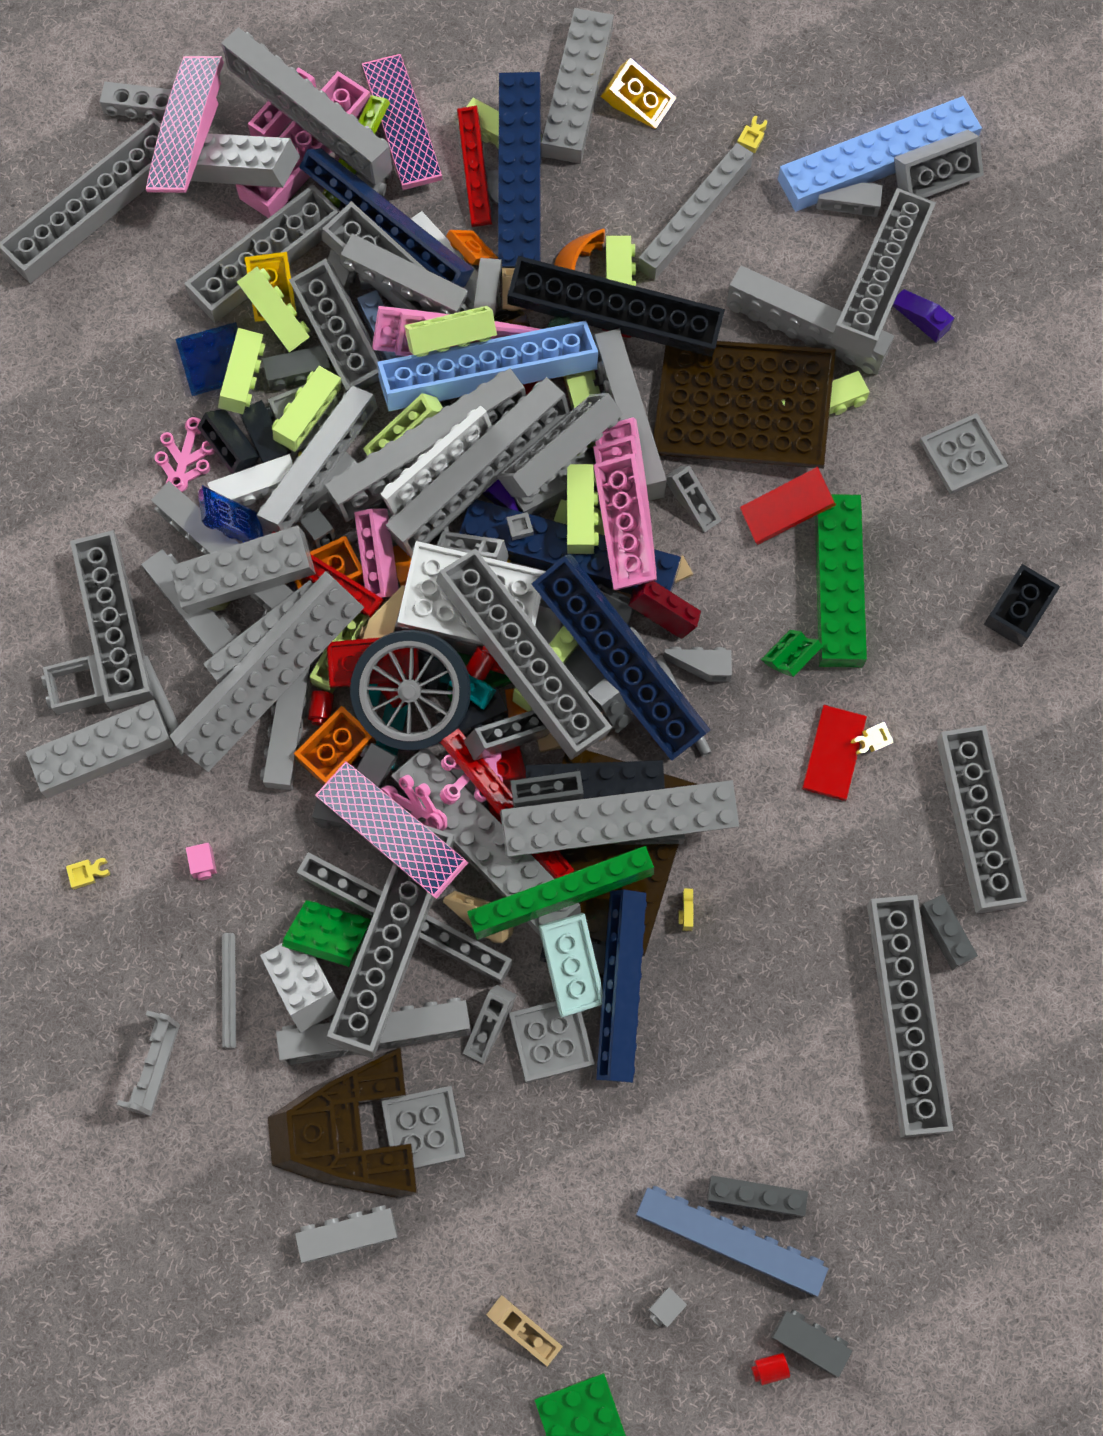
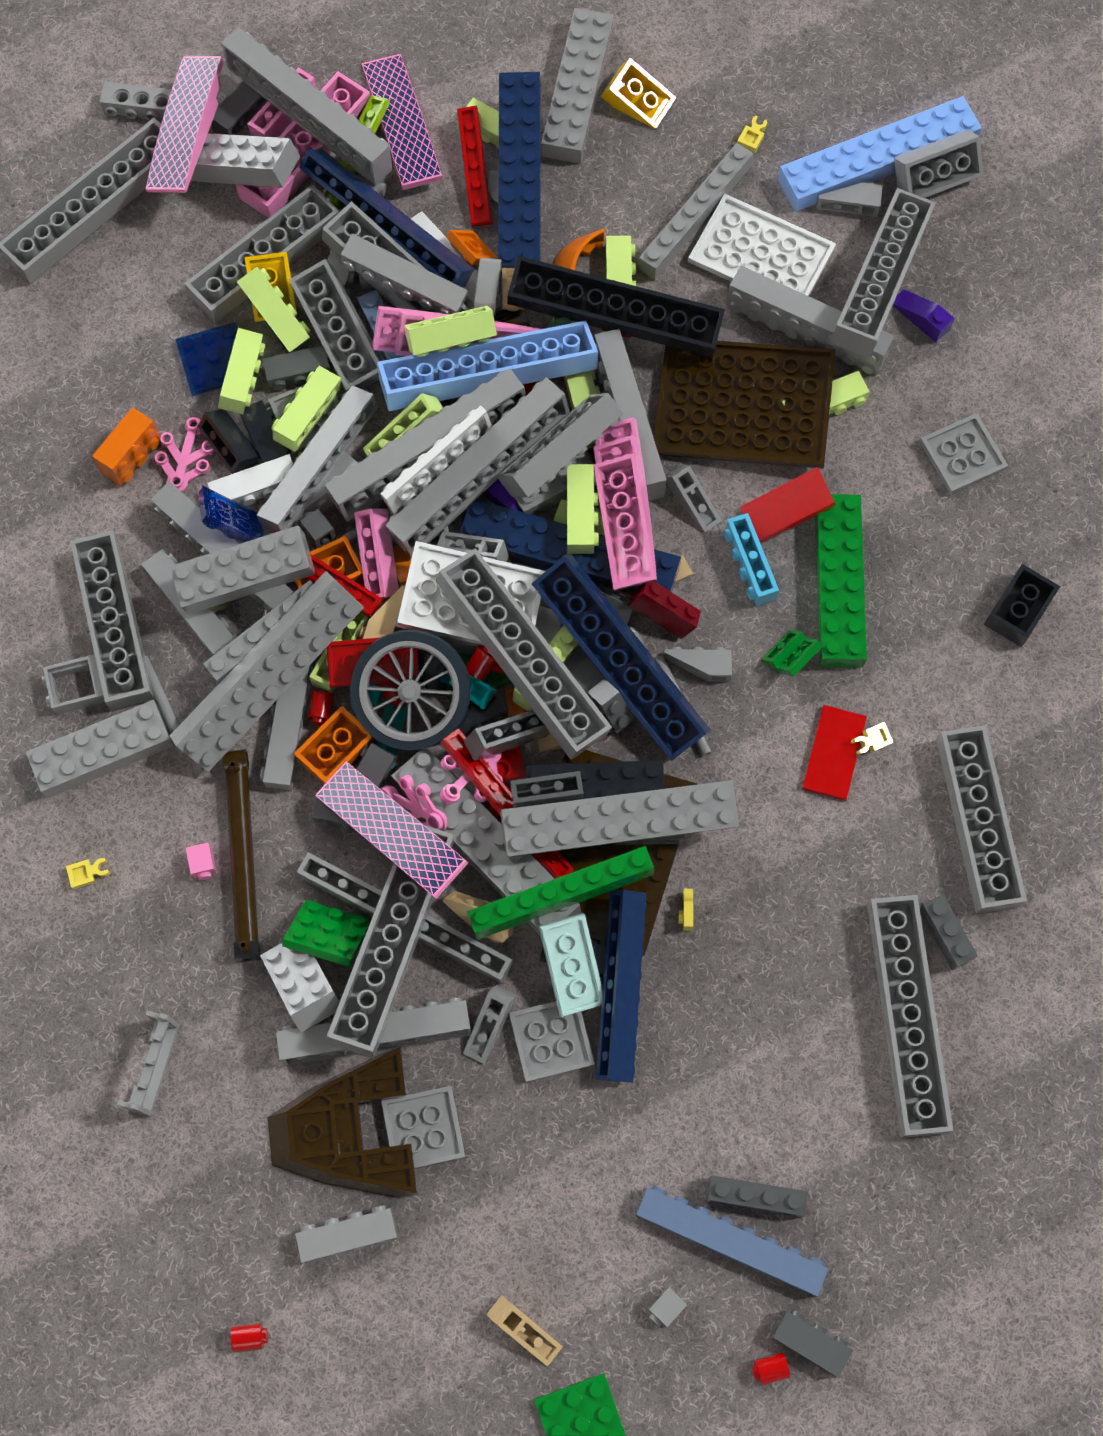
light grey axle [222,933,236,1049] -> none
light grey plate [506,512,534,540] -> none
none -> orange brick [92,407,160,487]
none -> dark grey brick [211,81,268,135]
none -> dark brown piece [223,749,261,962]
none -> red brick [231,1323,268,1353]
none -> white plate [688,194,836,296]
none -> medium azure brick [723,513,779,606]

